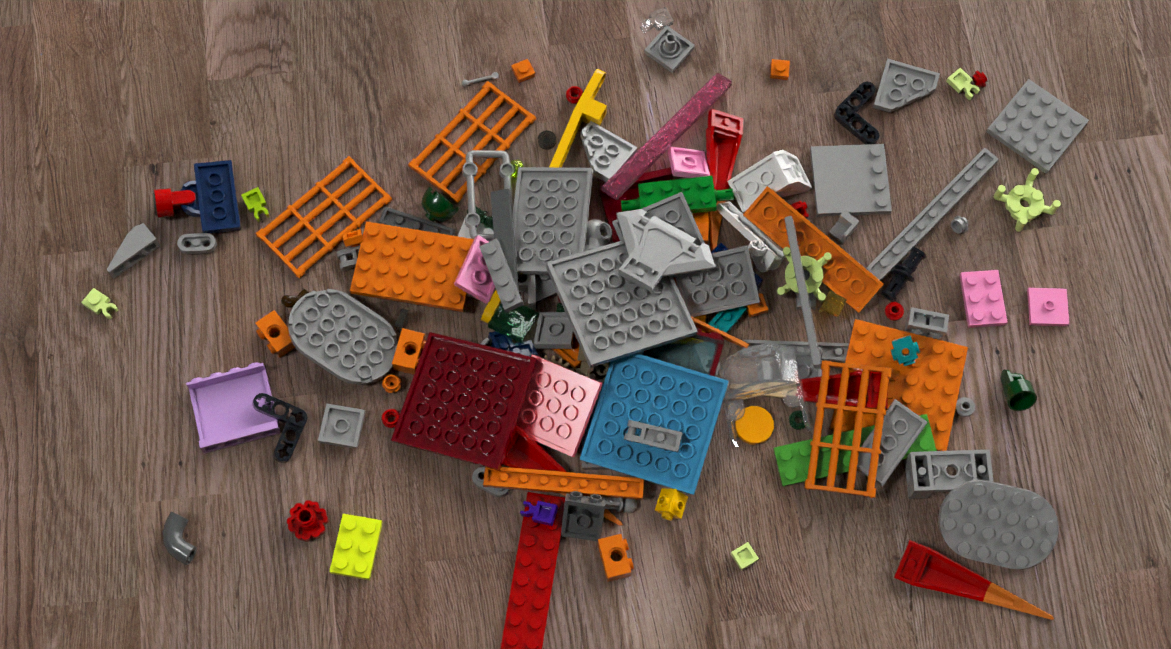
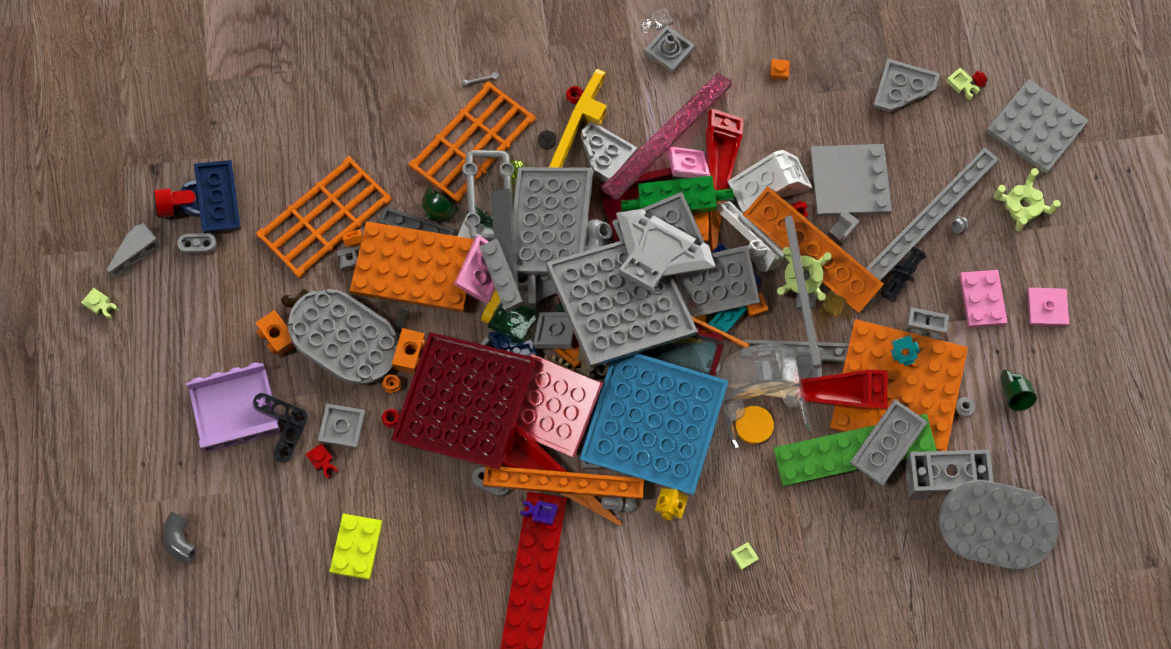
lime plate [241,187,269,222] -> none
red plant [287,500,329,542] -> none
orange plate [511,59,535,83] -> none
dark grey plate [561,491,606,541] -> none
orange brick [597,534,634,582] -> none
light grey plate [624,420,683,453] -> none
clear green plate [789,410,808,430] -> none
orange door [804,360,892,498] -> none
black beam [834,81,879,145] -> none
red plate [885,302,904,321] -> none
red plate [894,540,1054,620] -> none
none -> red plate [305,443,339,480]

